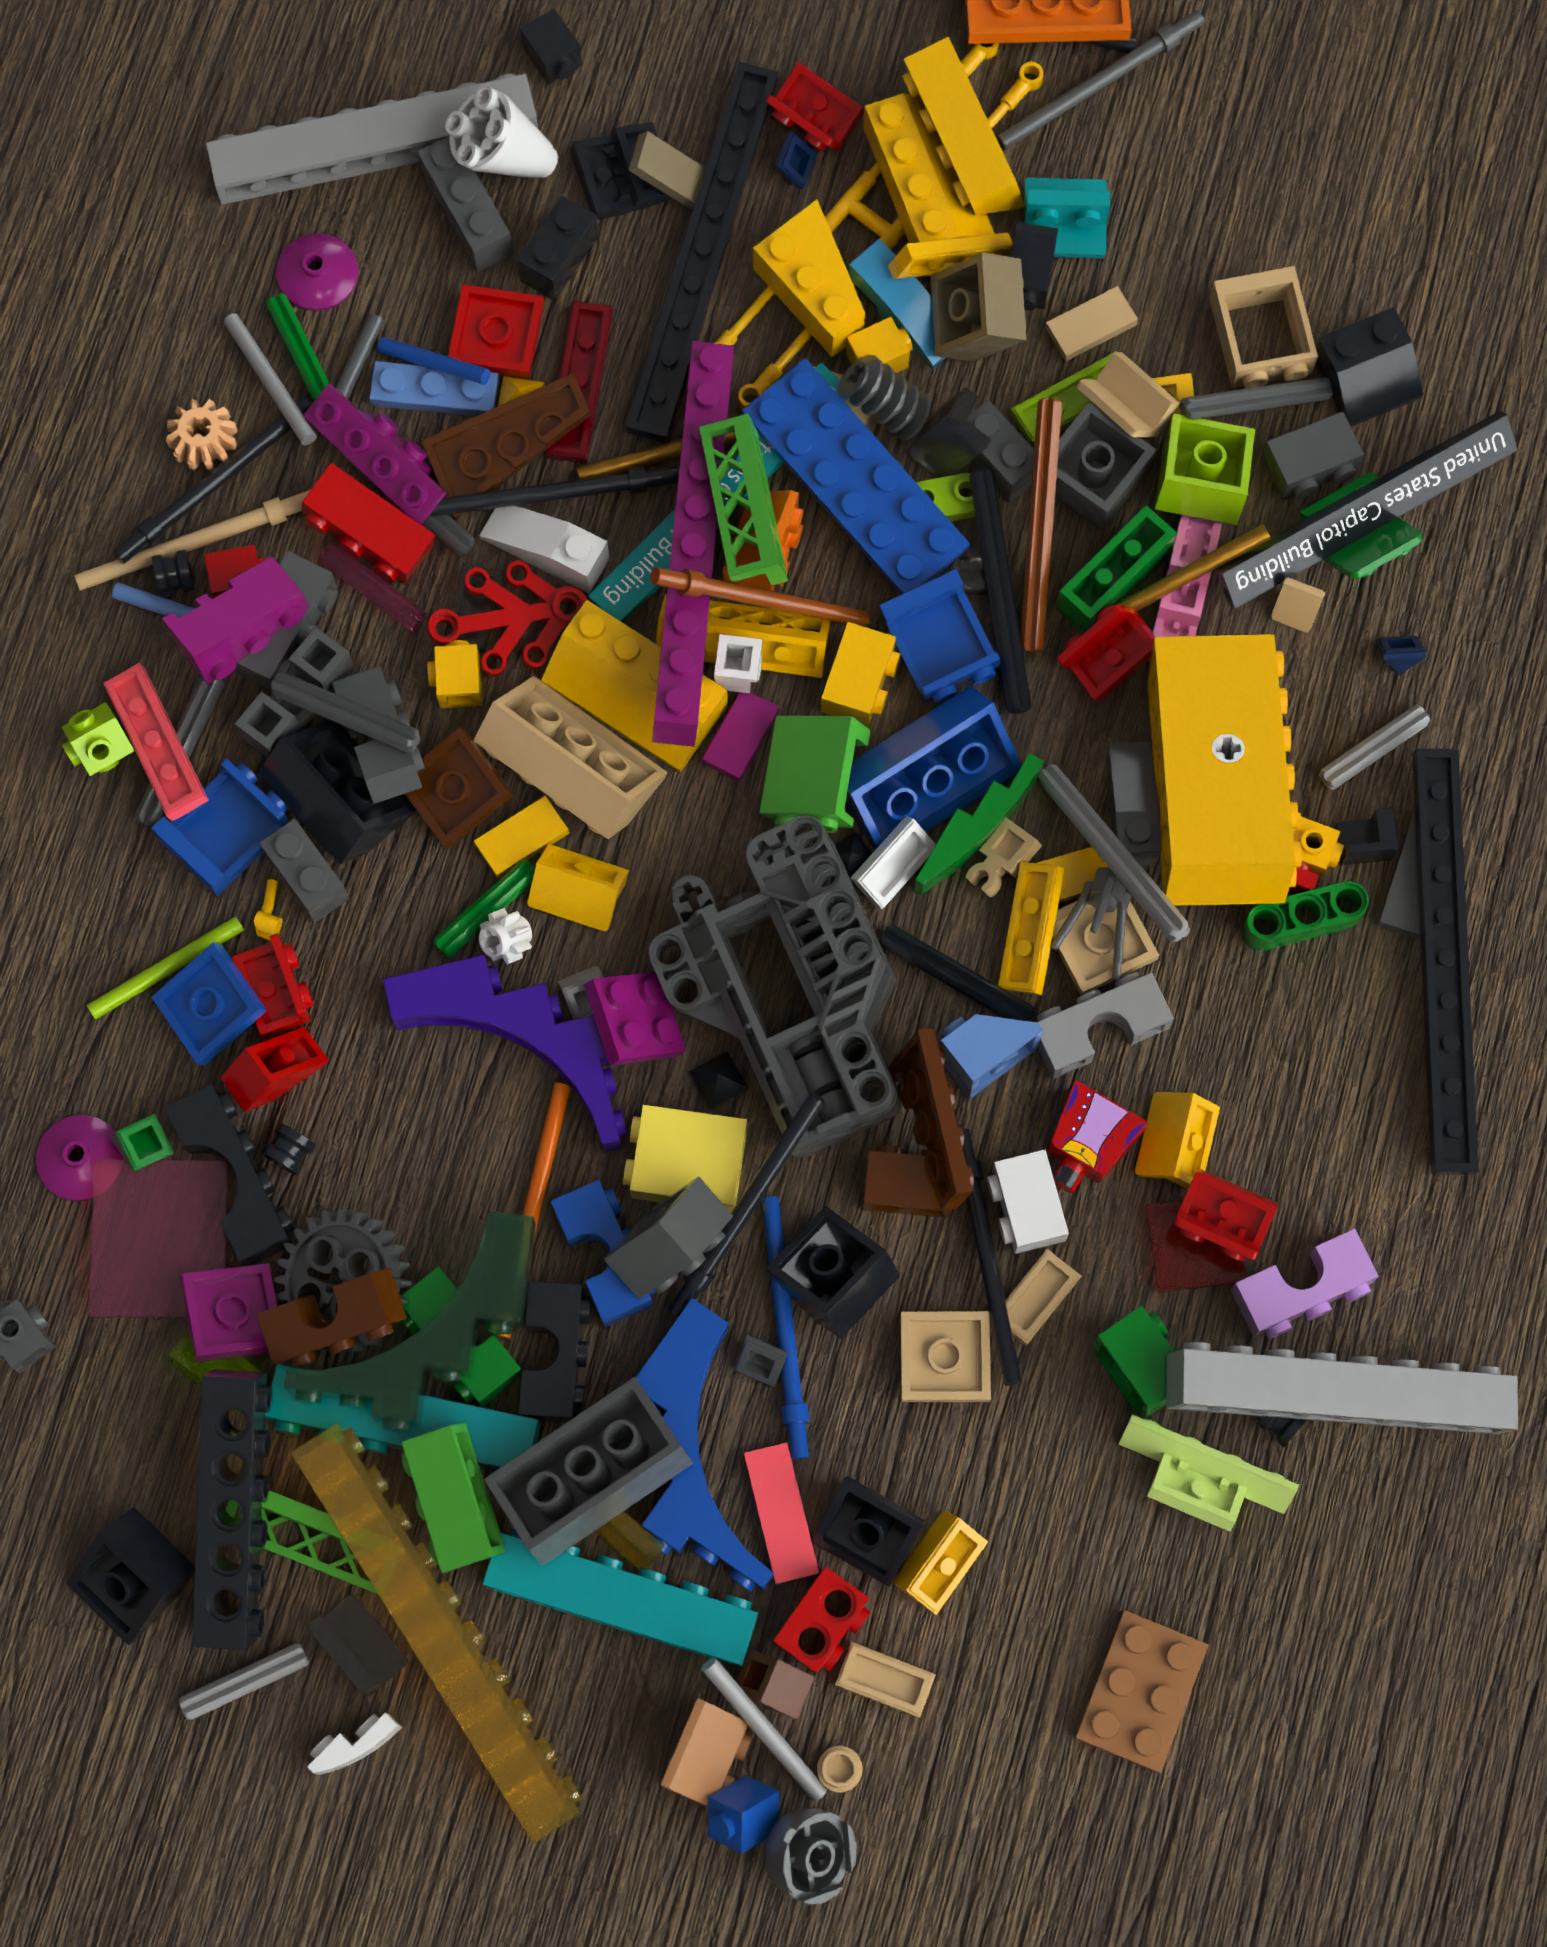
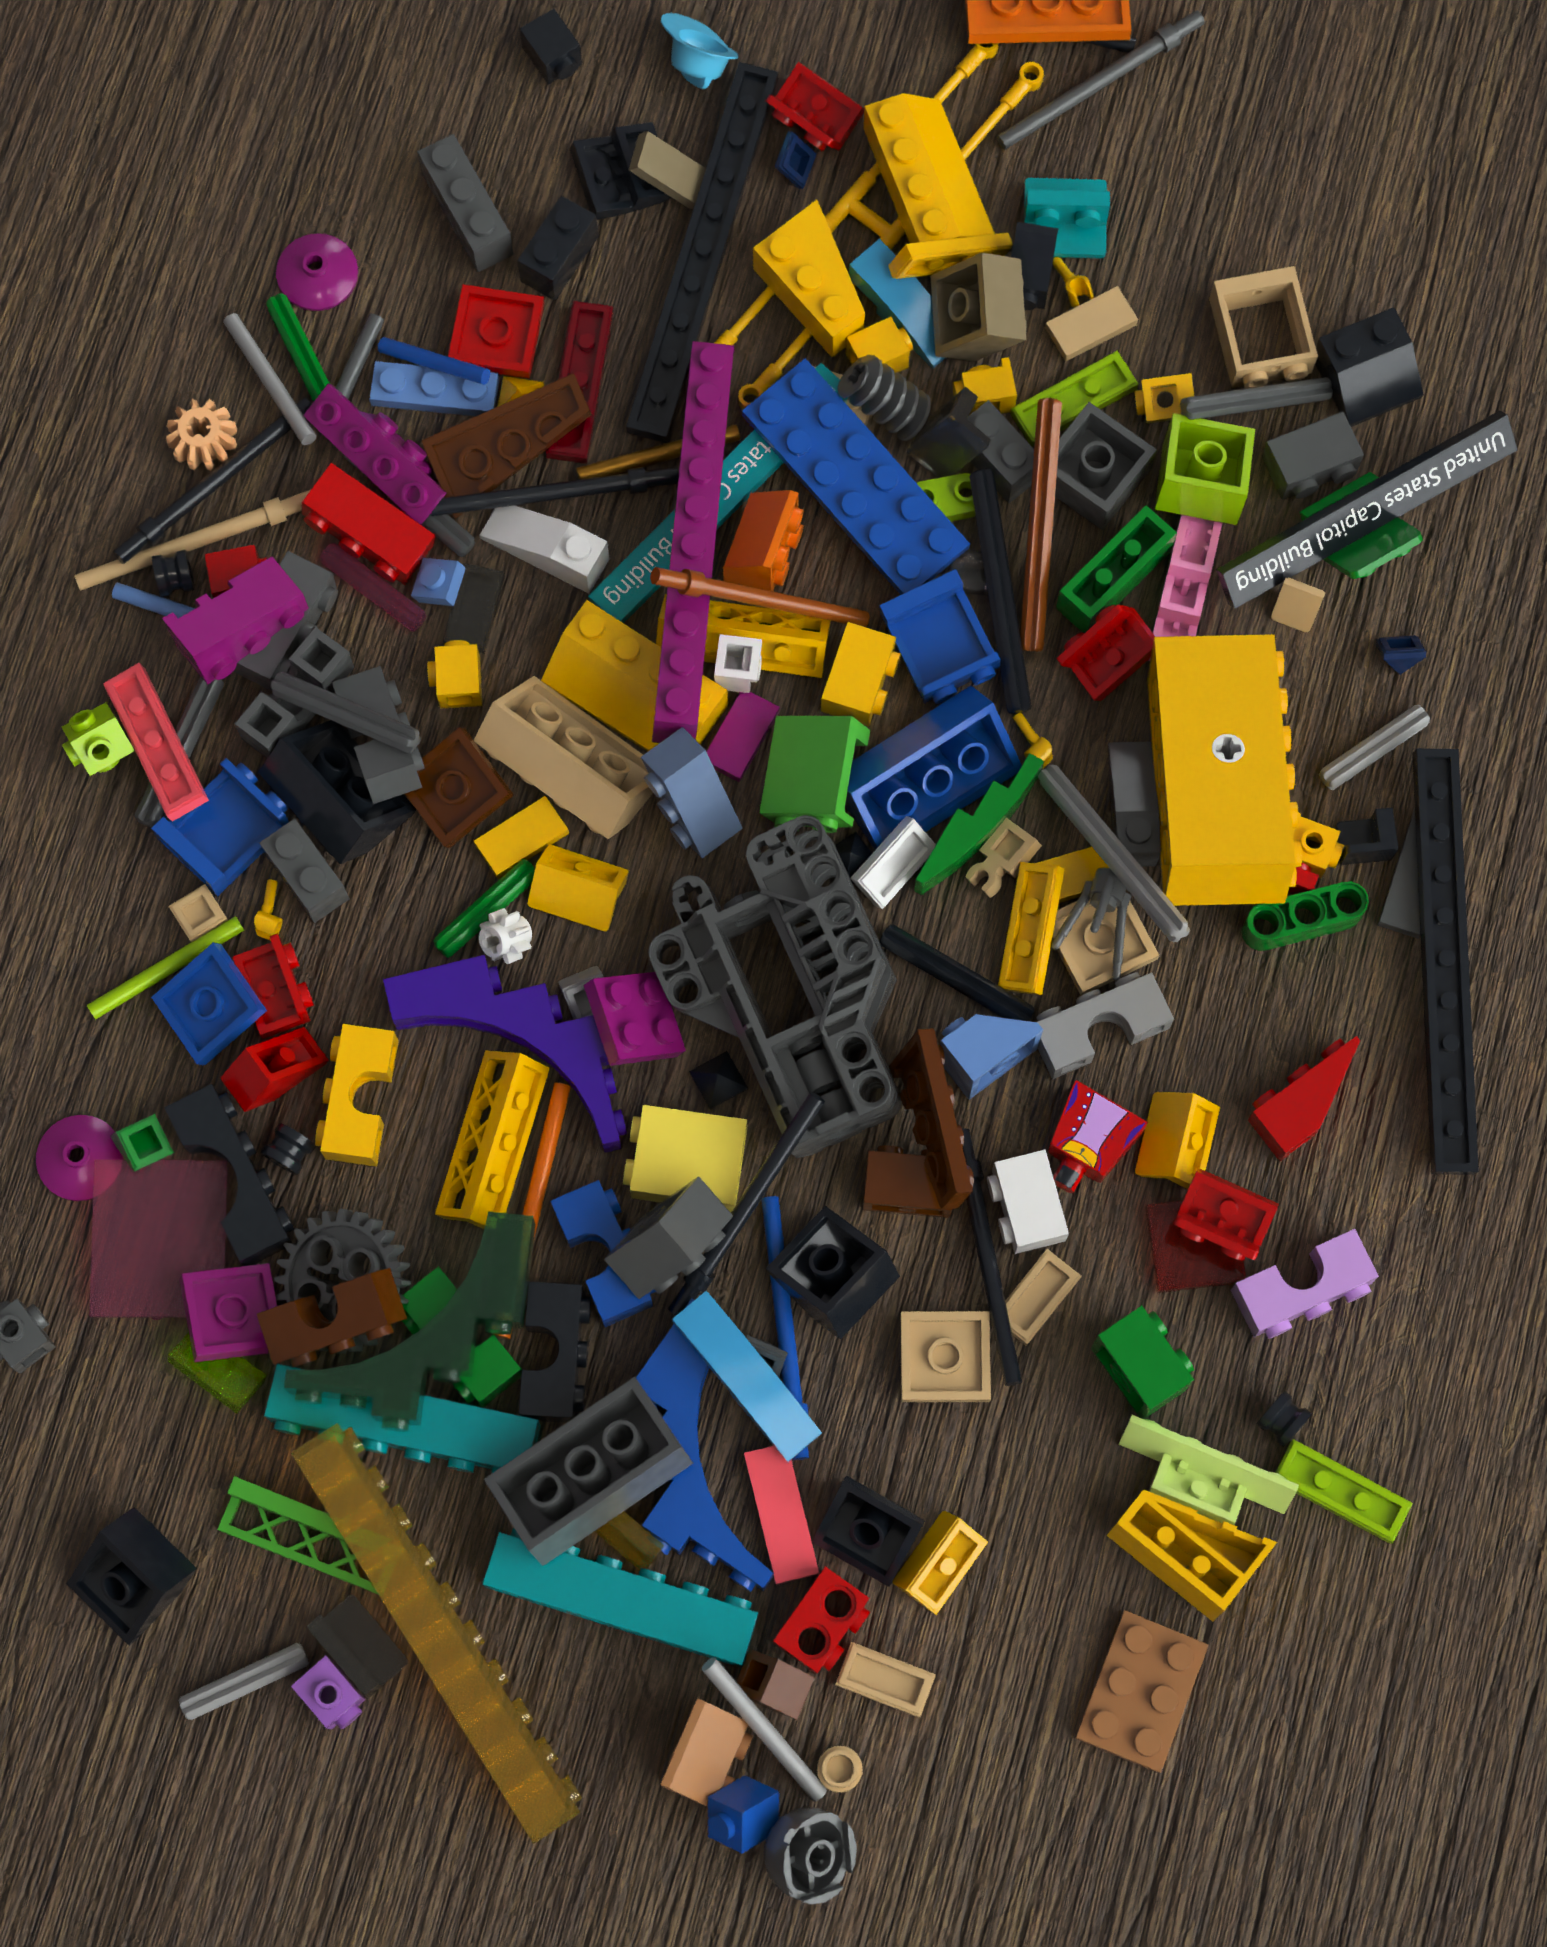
black brick [192,1369,273,1650] -> none
light grey brick [206,74,538,205] -> none
white slope [307,1713,402,1775] -> none
bright green brick [402,1423,506,1573] -> none
red plant [427,560,588,677] -> none
white cone [445,85,558,178] -> none
bright green fence [699,414,788,585] -> none
yellow slope [902,36,1025,215] -> none
tan panel [1076,352,1180,438] -> none
pearl gold bar [1114,524,1271,611] -> none
light grey brick [1166,1342,1518,1434] -> none
none -> tan tile [168,884,228,942]
none -> medium lavender brick [291,1656,366,1730]
none -> yellow arch [315,1024,398,1167]
none -> medium blue plate [411,558,466,606]
none -> yellow fence [435,1050,550,1233]
none -> sand blue brick [641,727,743,858]
none -> medium azure piece [661,13,738,89]
none -> dark azure slope [672,1290,822,1462]
none -> yellow brick [952,357,1017,418]
none -> yellow hand [1013,713,1053,768]
none -> yellow hand [1052,257,1094,308]
none -> yellow wedge [1107,1489,1277,1622]
none -> red slope [1248,1036,1360,1161]
none -> lime tile [1275,1439,1413,1544]

